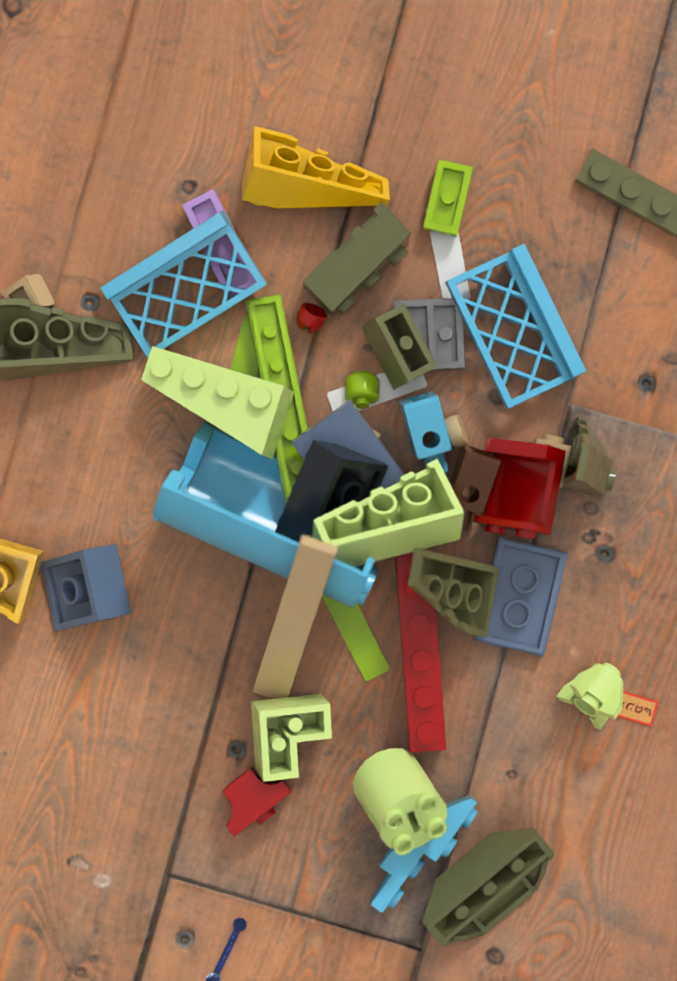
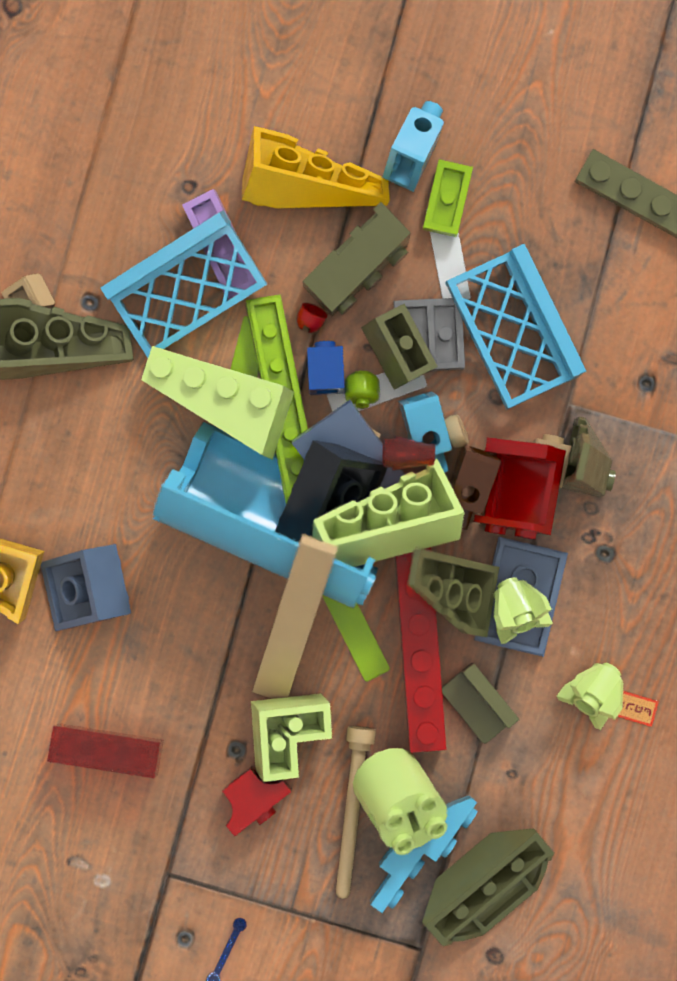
none -> clear red brick [47,723,164,778]
none -> blue brick [307,341,345,395]
none -> tan piece [336,726,376,899]
none -> medium azure torso [382,101,444,192]
none -> clear red cone [382,435,435,471]
none -> olive panel [442,663,520,744]
none -> yellowish green brick [493,577,553,644]

